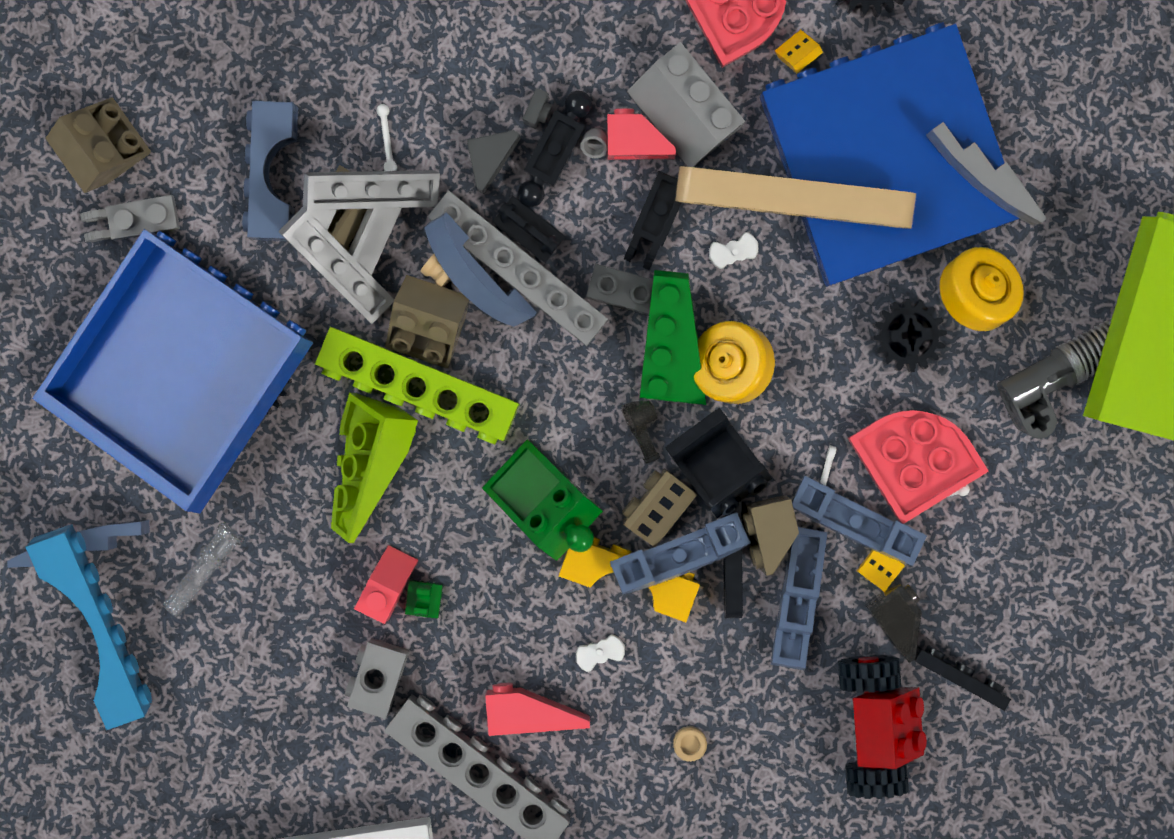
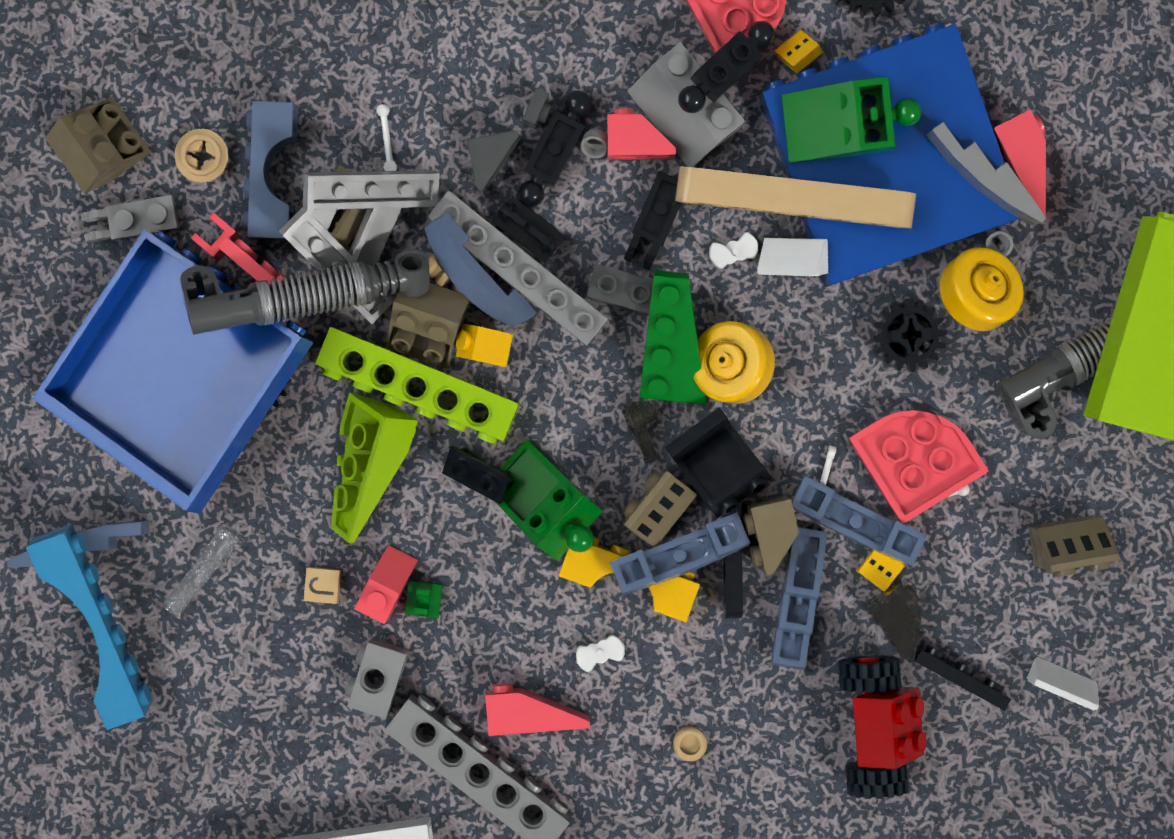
none -> tan gear [175,129,229,183]
none -> dark grey piece [180,249,430,335]
none -> coral plate [191,212,283,284]
none -> tan tile [304,566,342,604]
none -> black hinge [442,445,515,504]
none -> yellow brick [455,323,513,367]
none -> black plate [678,21,775,113]
none -> white slope [757,238,828,276]
none -> green slope [782,76,922,164]
none -> light grey hinge [985,231,1013,257]
none -> coral slope [993,109,1046,216]
none -> white slope [1026,657,1099,711]
none -> dark tan slope [1028,515,1120,576]

